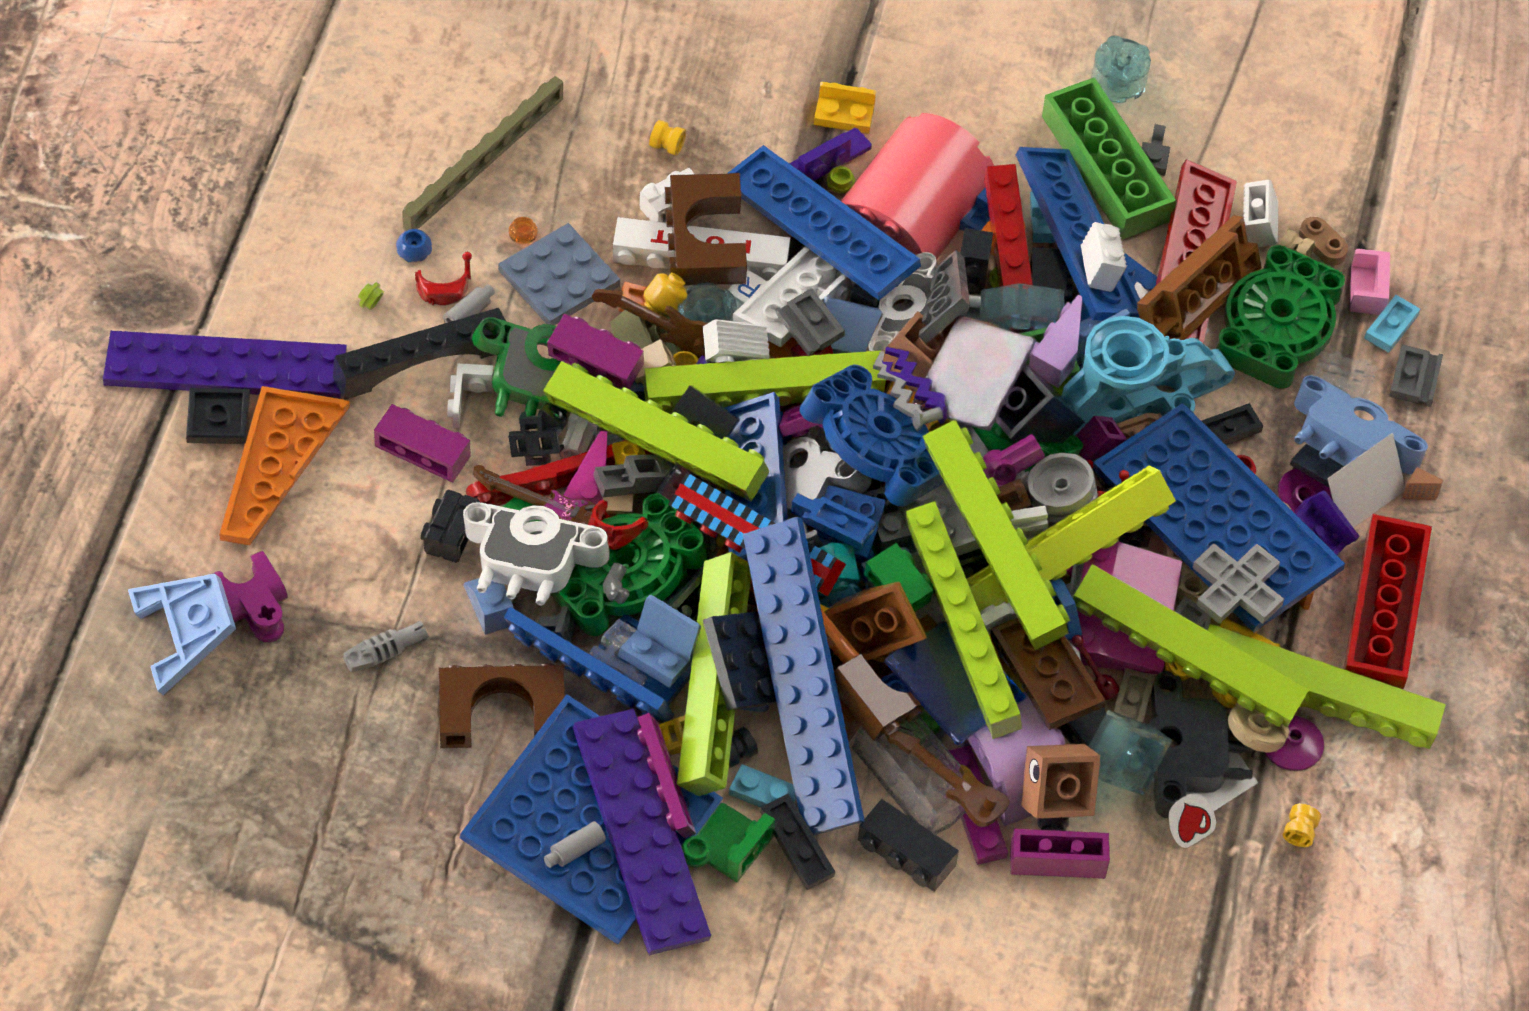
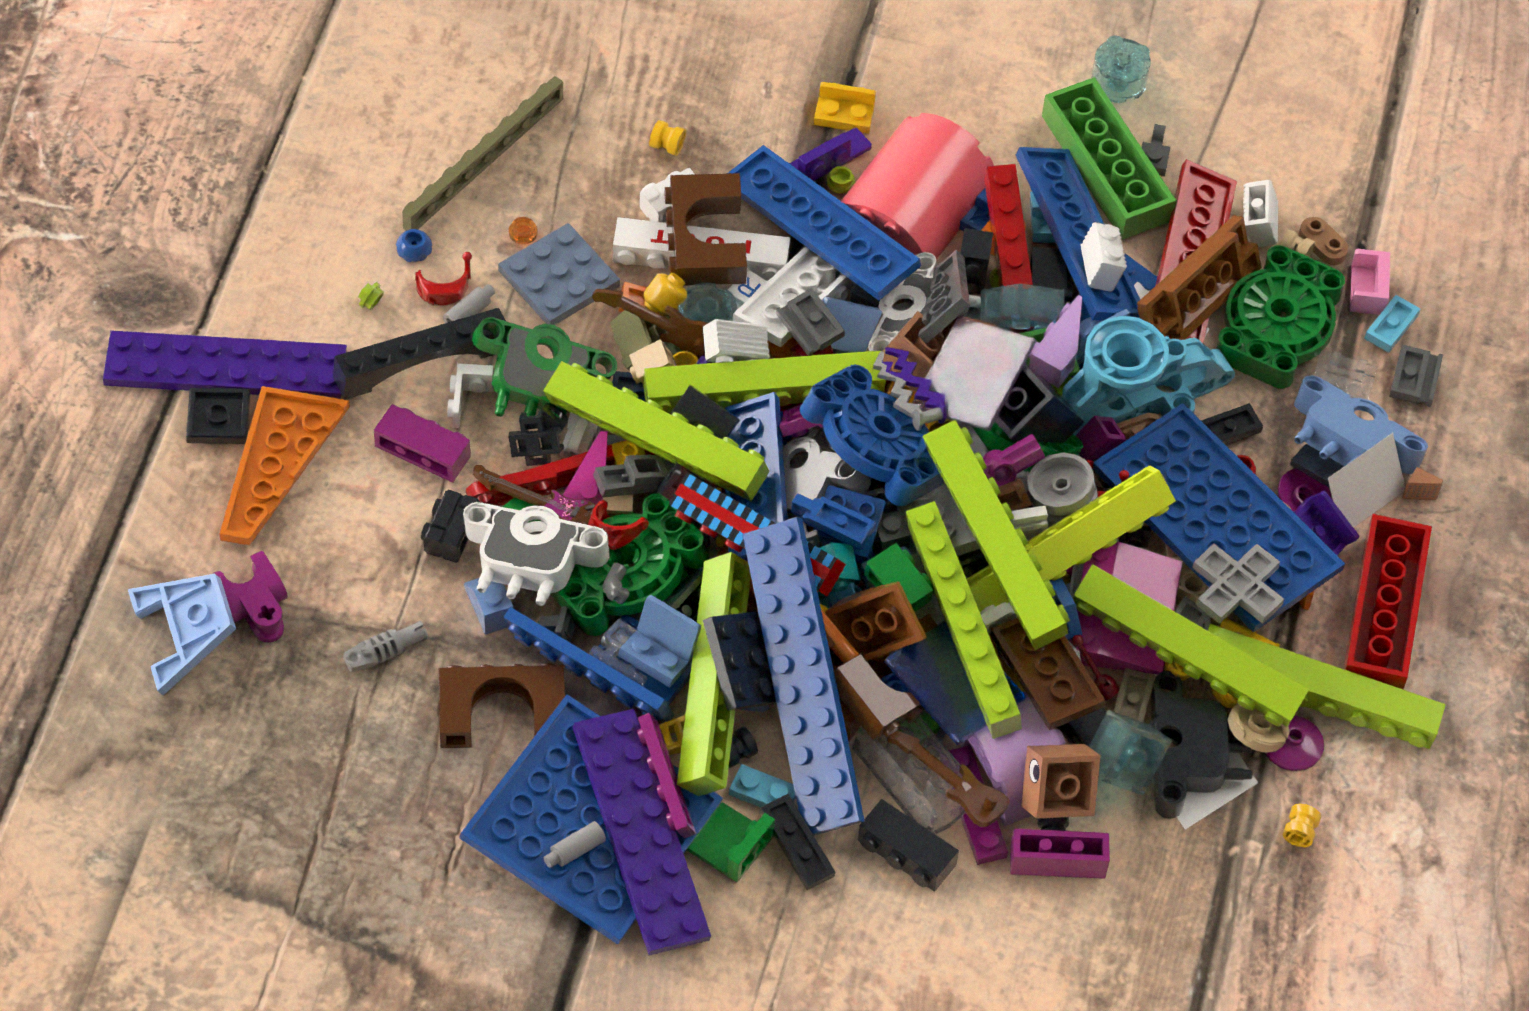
magenta brick [547,314,644,389] -> none
green plate [681,836,712,867] -> none
sticker [1169,793,1216,848] -> none

